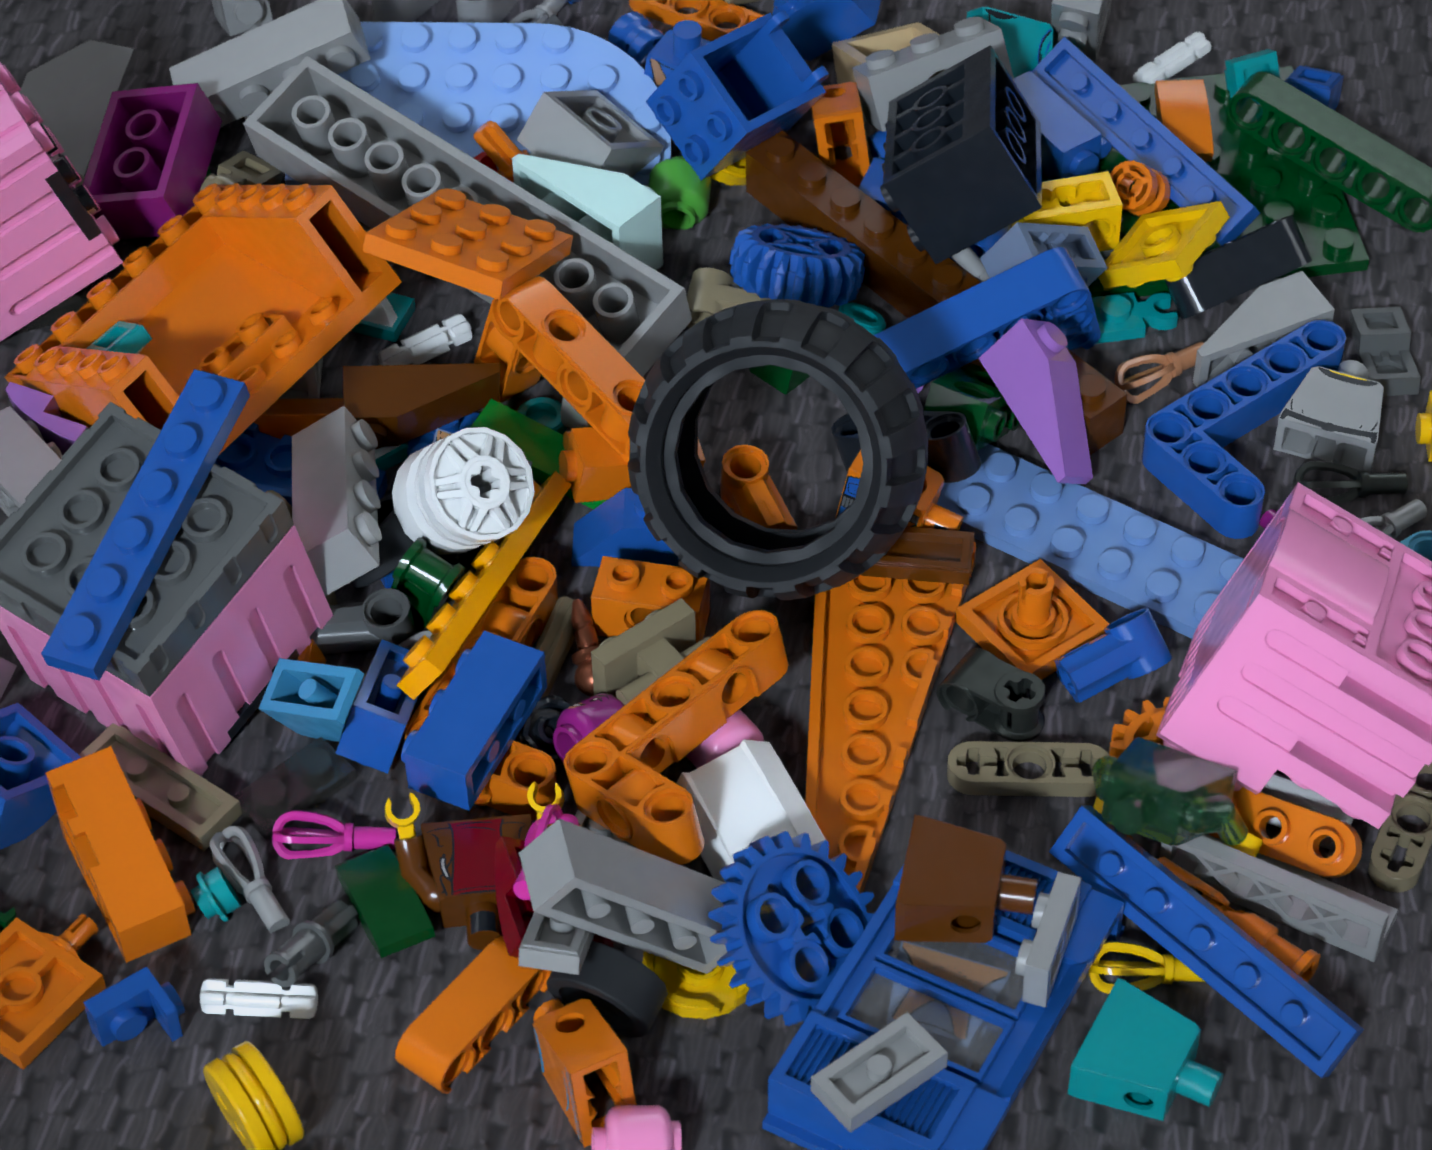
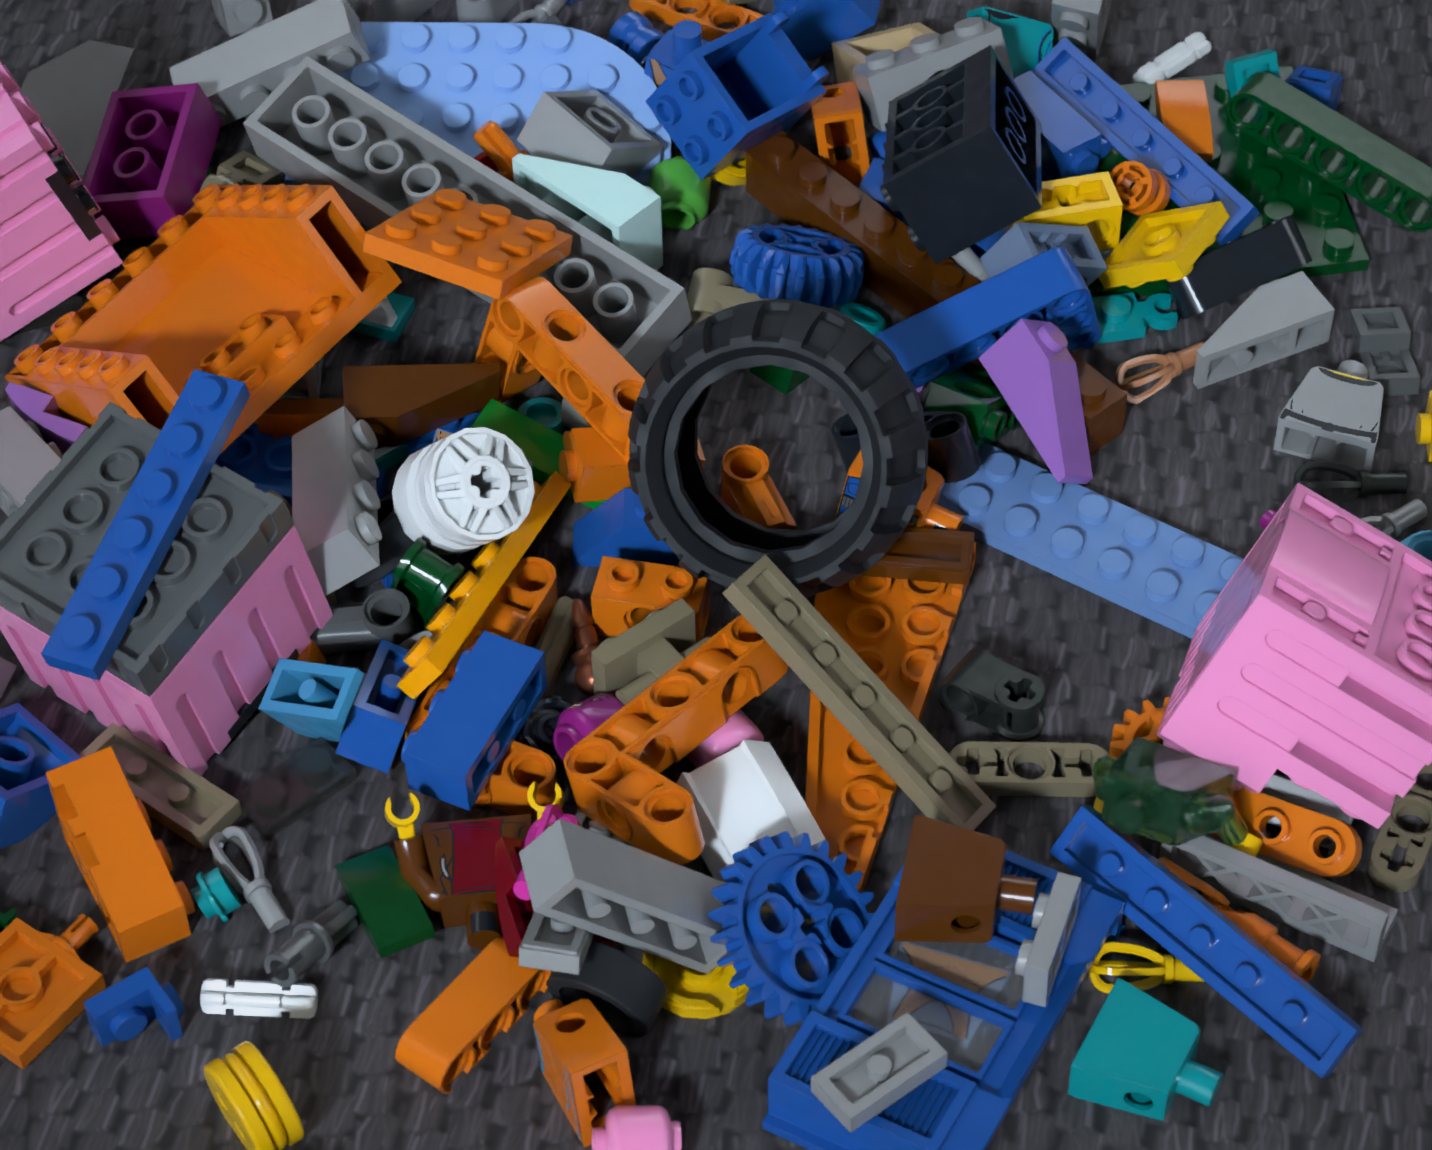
teal tile [86,321,152,354] -> none
dark pink piece [272,810,397,860] -> none
white axle [378,314,473,365] -> none
orange plate [955,559,1109,689] -> none
blue piece [1054,608,1173,703] -> none
blue beam [1142,320,1346,539] -> none
none -> dark tan plate [722,554,996,831]

